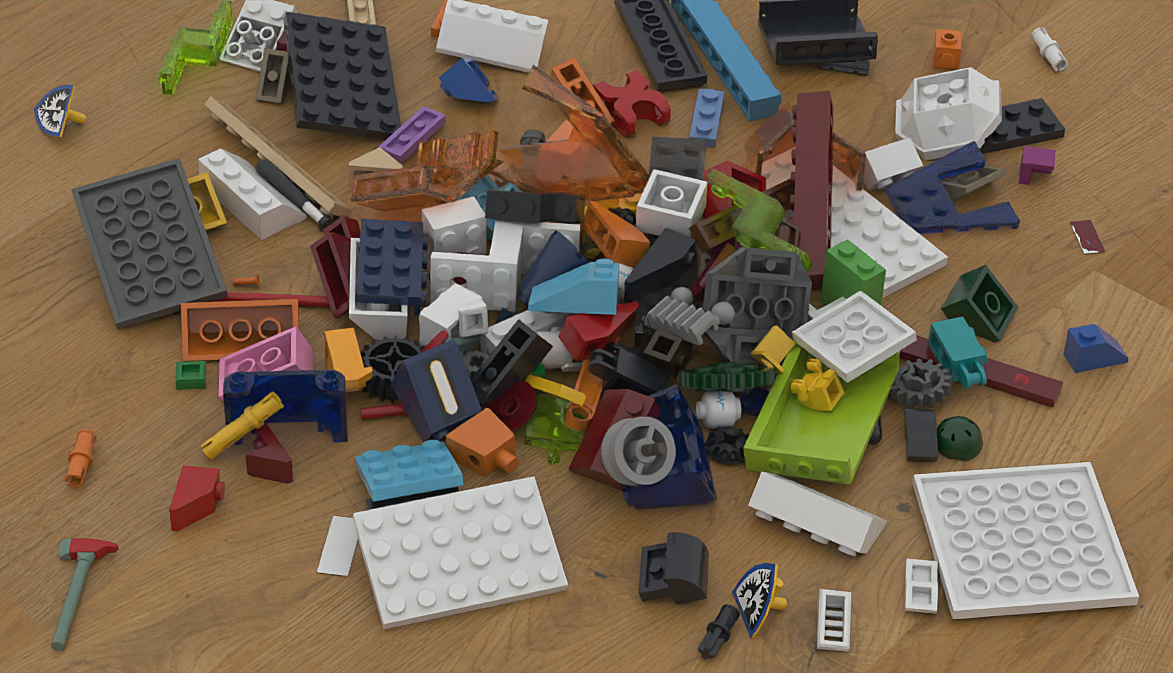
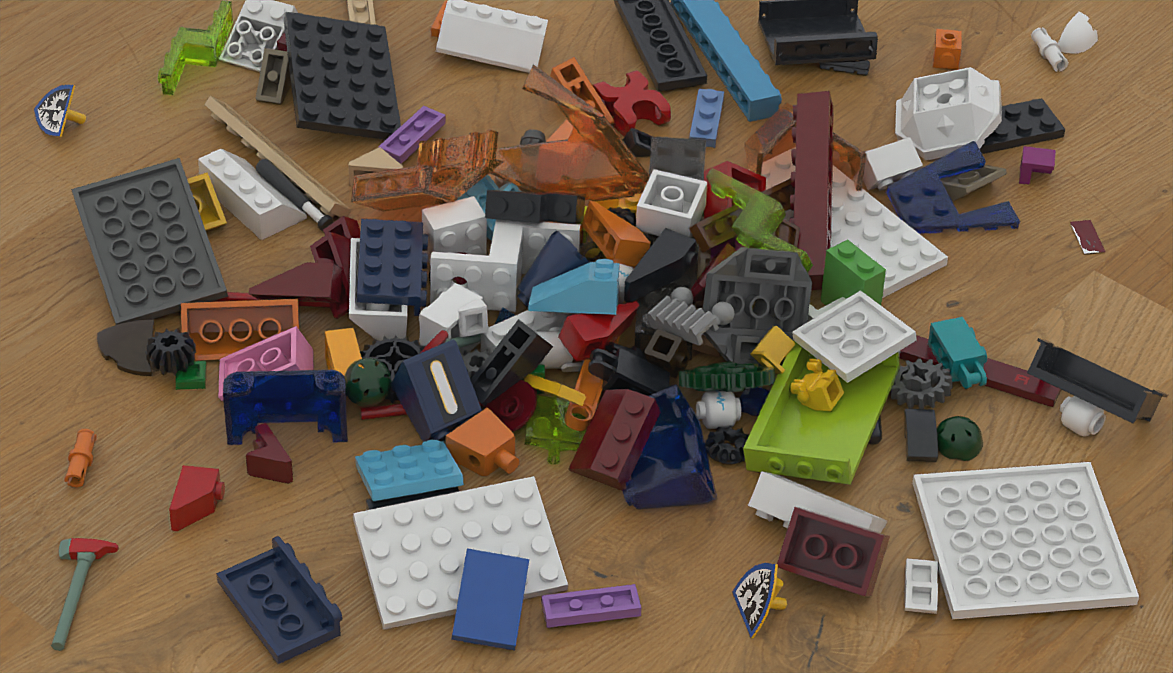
yellow pin [201,392,284,460] -> none
orange piece [233,274,260,287] -> none
white sticker [317,516,358,576] -> none
blue slope [438,57,499,102] -> none
light grey wheel [601,416,676,486] -> none
black brick [639,532,709,604] -> none
black axle [698,604,740,659] -> none
white slope [817,589,851,652] -> none
dark green slope [941,265,1018,342] -> none
blue slope [1063,324,1129,373] -> none
none -> dark brown brick [97,320,155,376]
none -> black gear [145,328,196,376]
none -> dark blue bracket [216,536,343,664]
none -> dark red slope [249,258,343,303]
none -> dark green helmet [344,358,391,407]
none -> blue tile [451,548,530,650]
none -> medium lavender plate [541,584,641,628]
none -> black slope [621,128,657,158]
none -> brick [777,507,890,597]
none -> black piece [1027,338,1168,423]
none -> white brick [1058,11,1098,54]
none -> white head [1060,396,1106,437]

